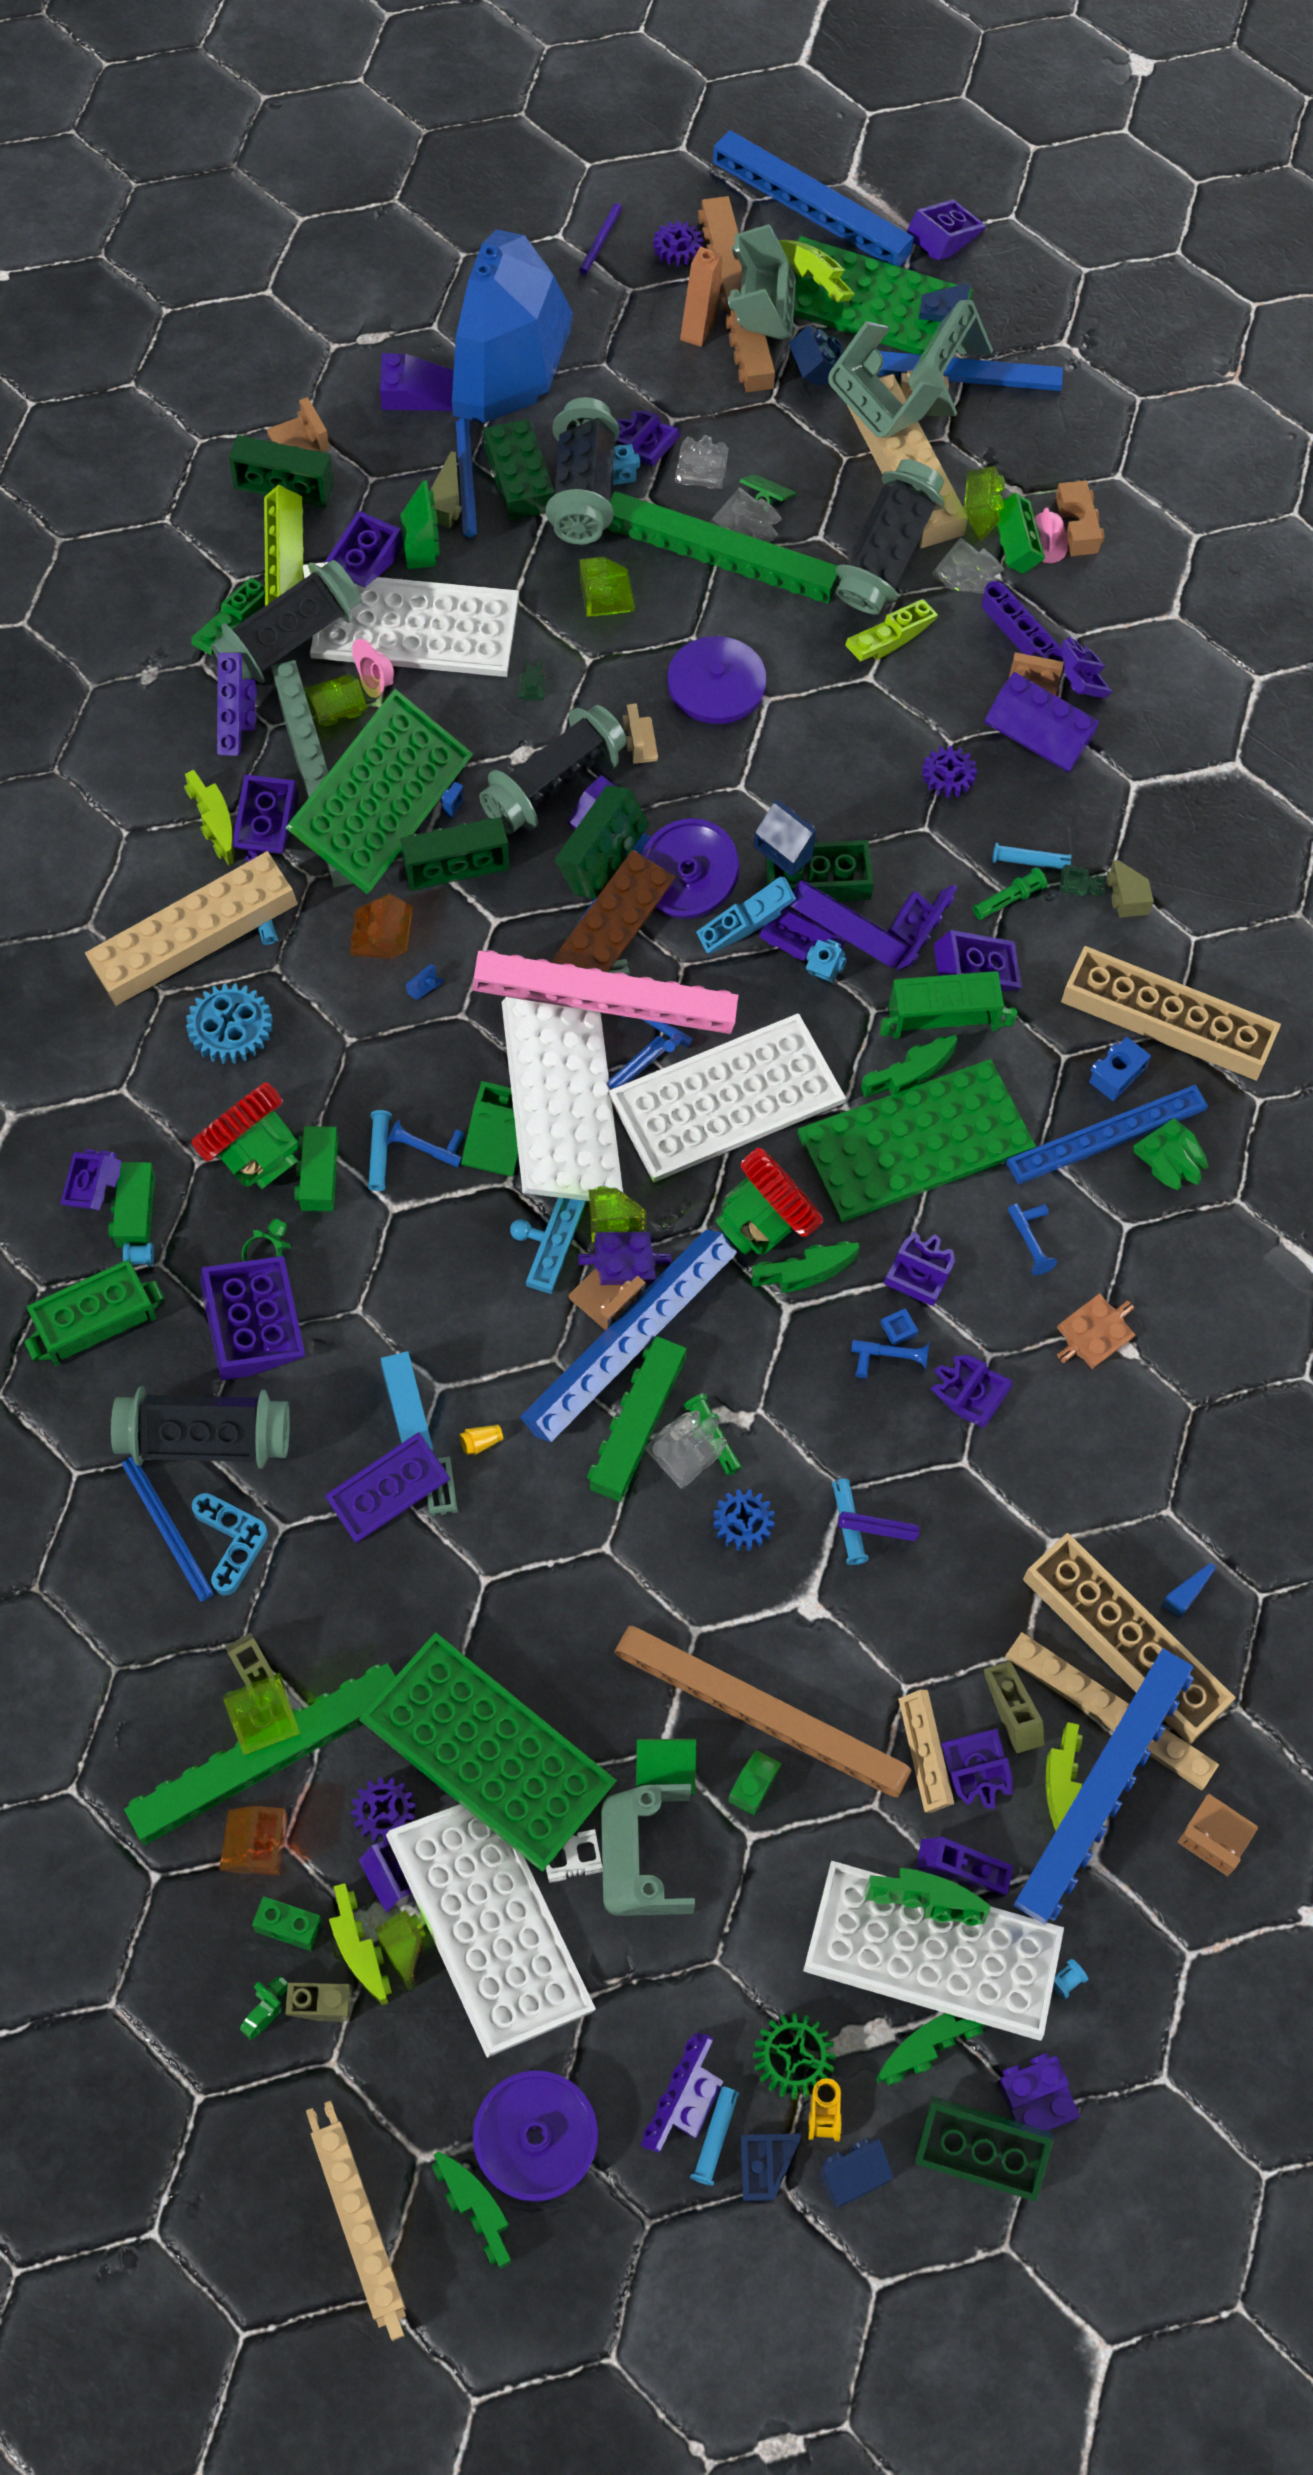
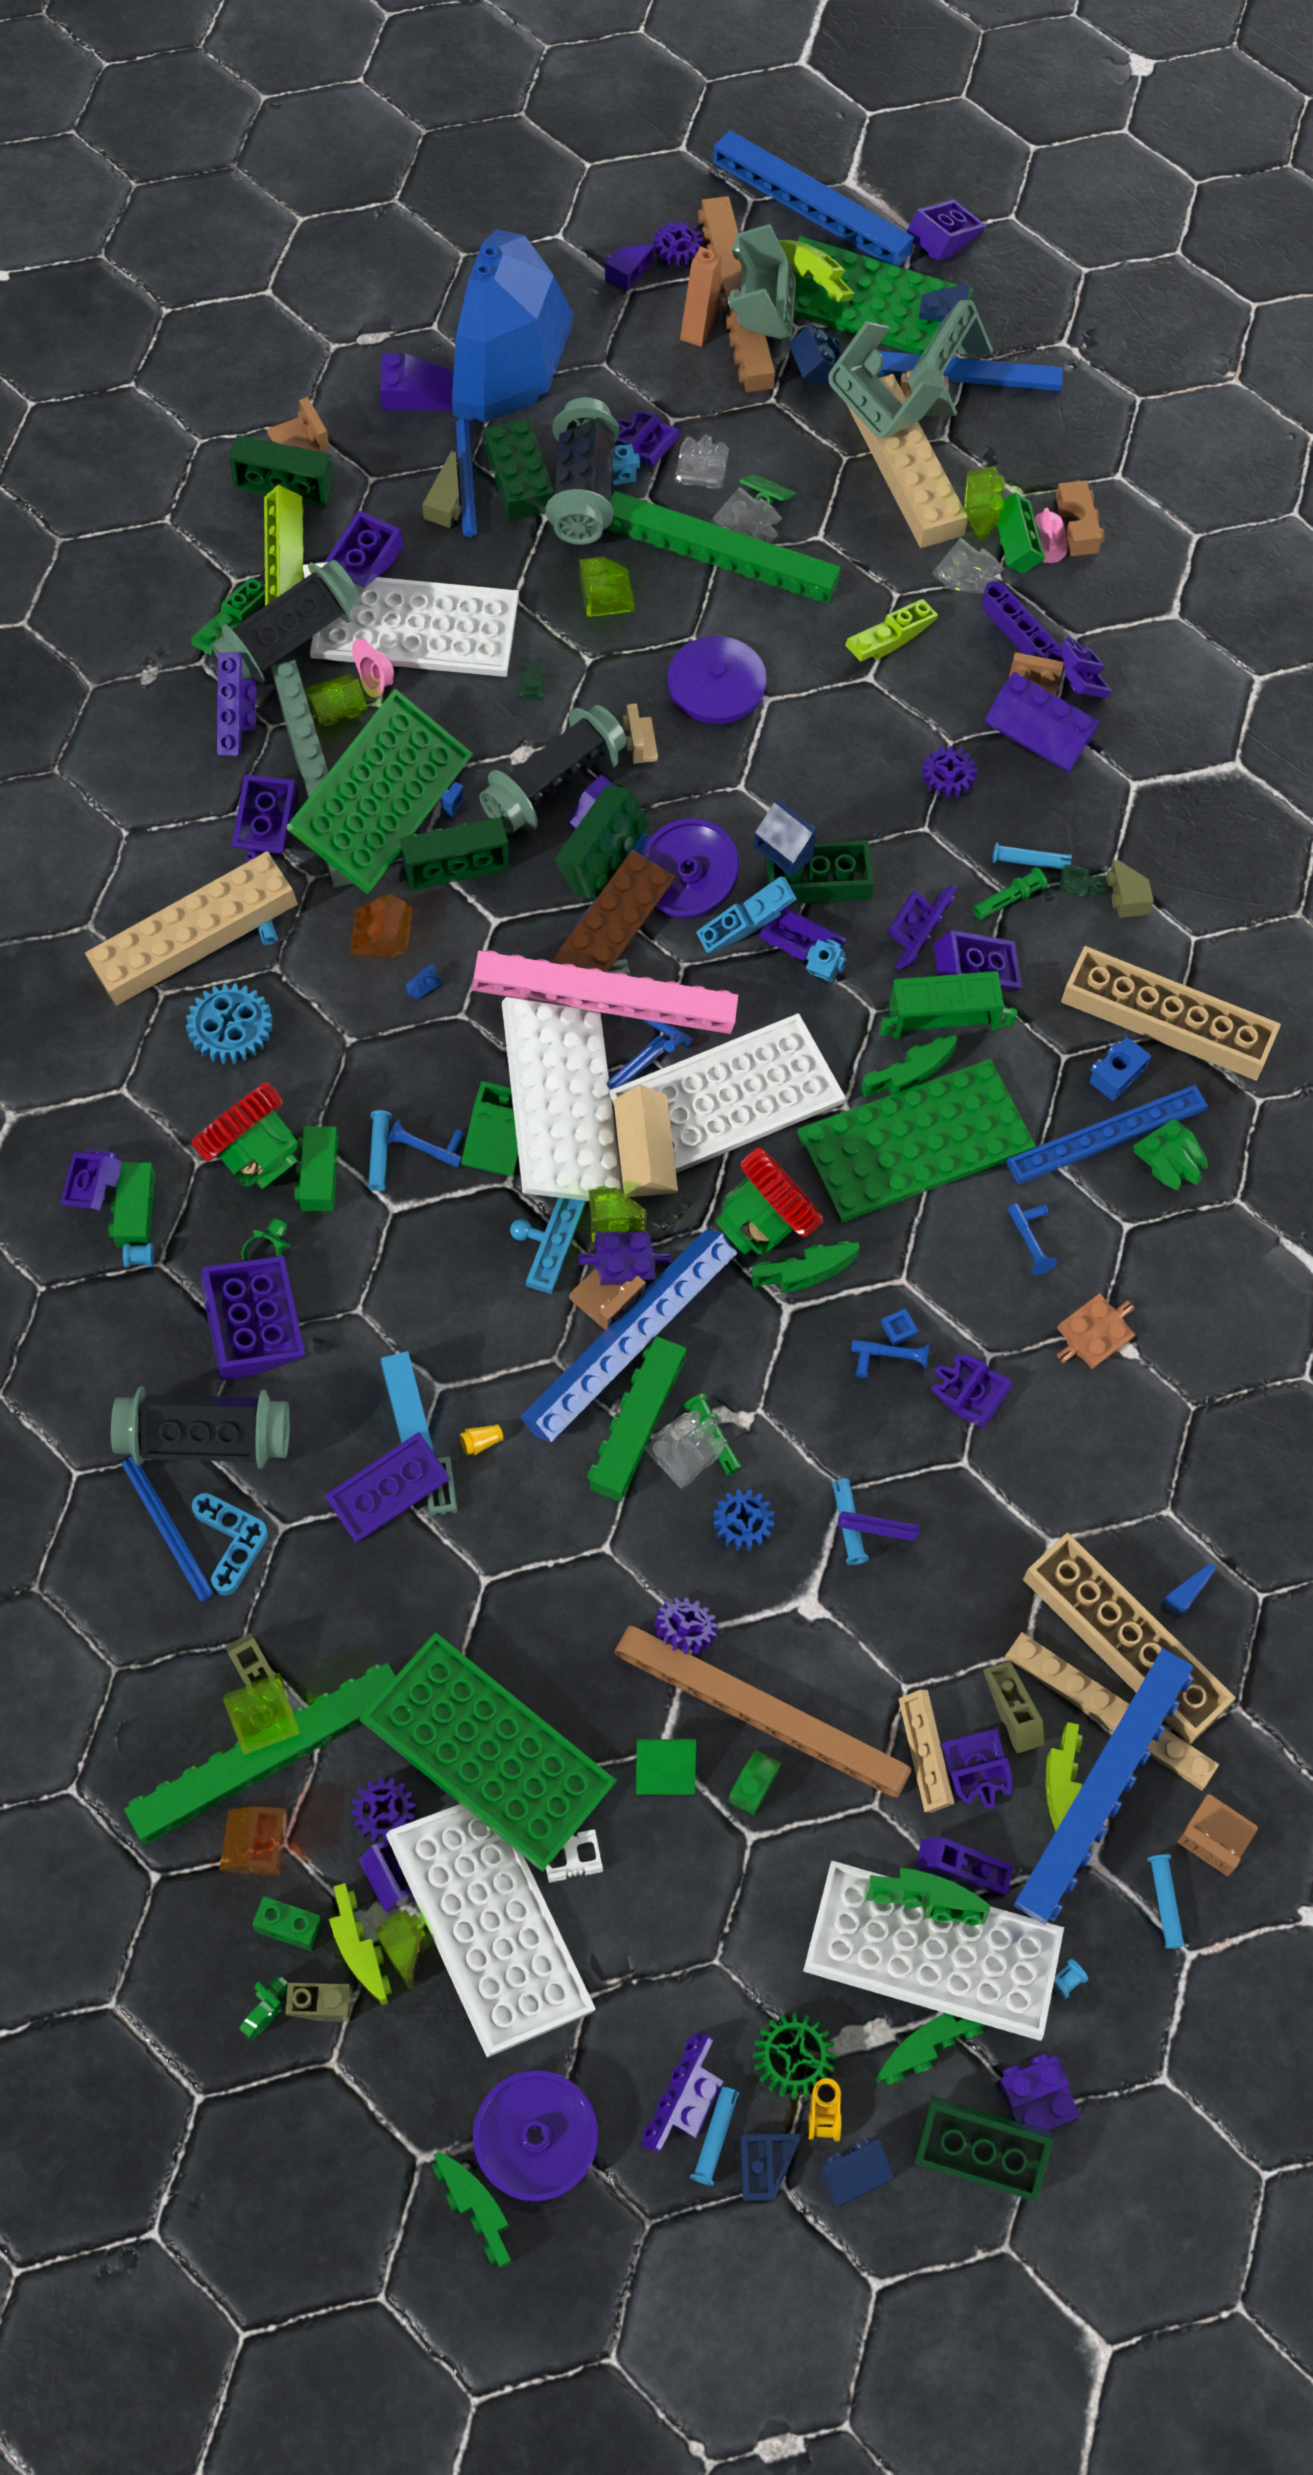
green container [24,1259,166,1367] -> none
lime slope [184,770,235,866] -> none
tan hinge [306,2101,406,2341] -> none
green slope [400,480,440,569] -> none
dark purple bar [579,203,622,275] -> none
sand green windscreen [601,1784,695,1916] -> none
dark purple beam [789,880,908,968] -> none
brick [835,459,944,615] -> none
dark purple plate [884,1232,955,1307] -> none
none -> dark purple slope [604,244,654,292]
none -> tan slope [614,1085,678,1197]
none -> dark purple gear [654,1598,718,1654]
none -> dark azure pin [1147,1854,1185,1949]

